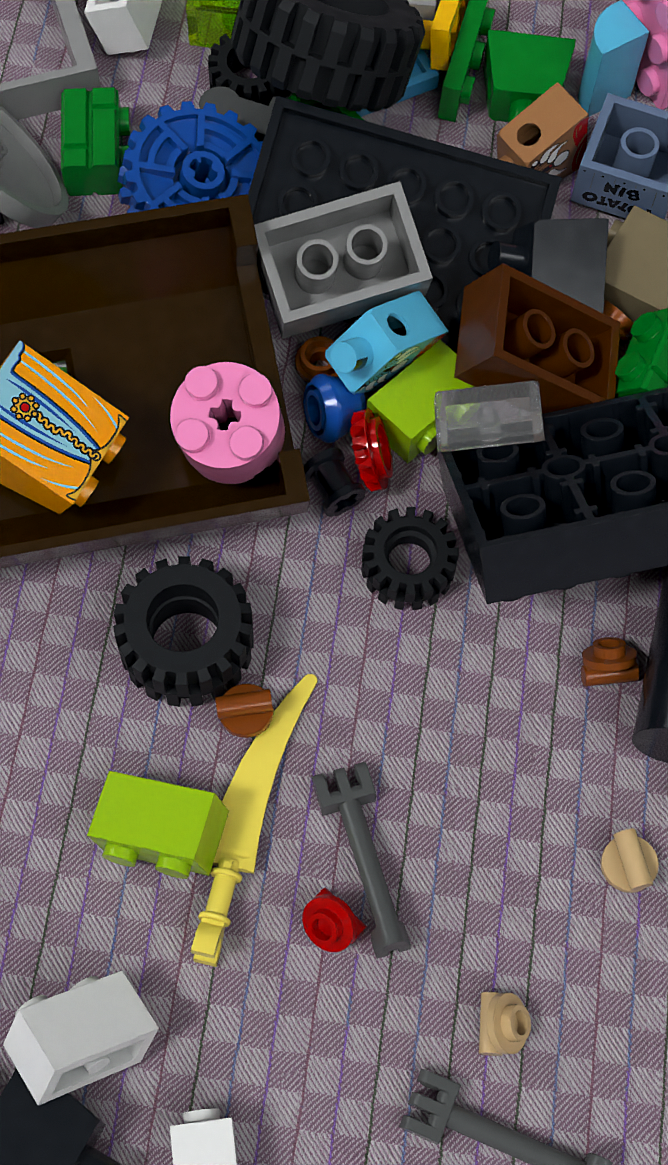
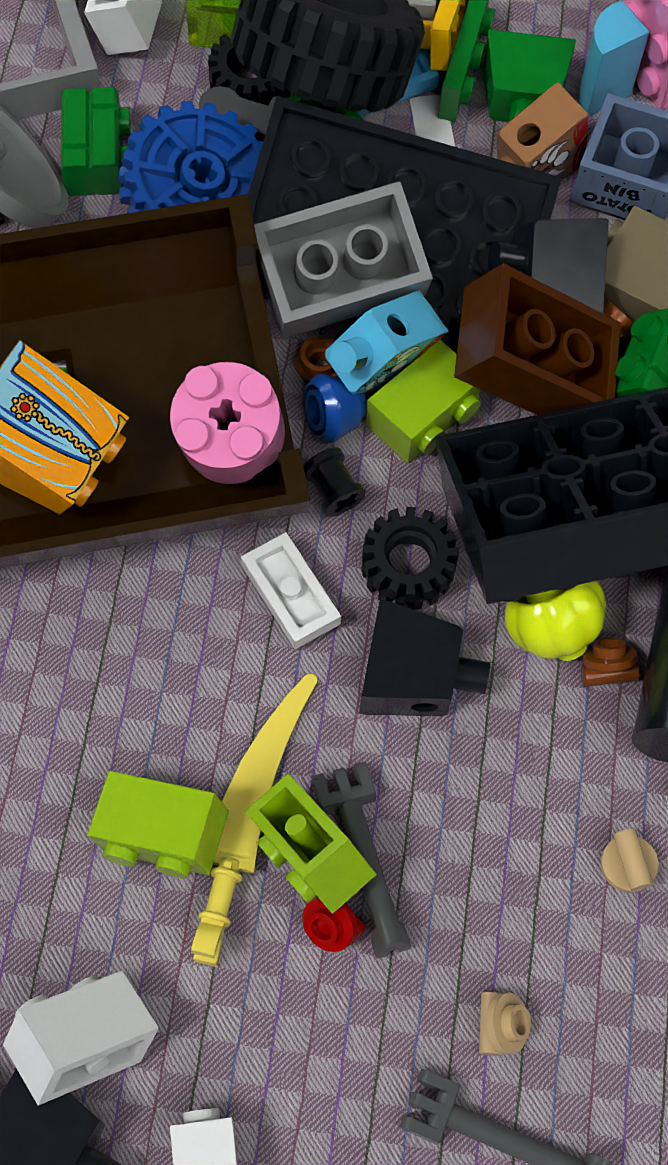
black tyre [113,556,254,707] -> none
dark orange plate [215,684,274,738] -> none
red gear [350,408,393,492] -> none
clear slope [434,380,545,452] -> none
none -> white plate [240,532,341,649]
none -> lime brick [245,773,377,914]
none -> black torso [359,599,491,716]
none -> white sticker [410,94,455,147]
none -> neon yellow plant [505,581,606,661]

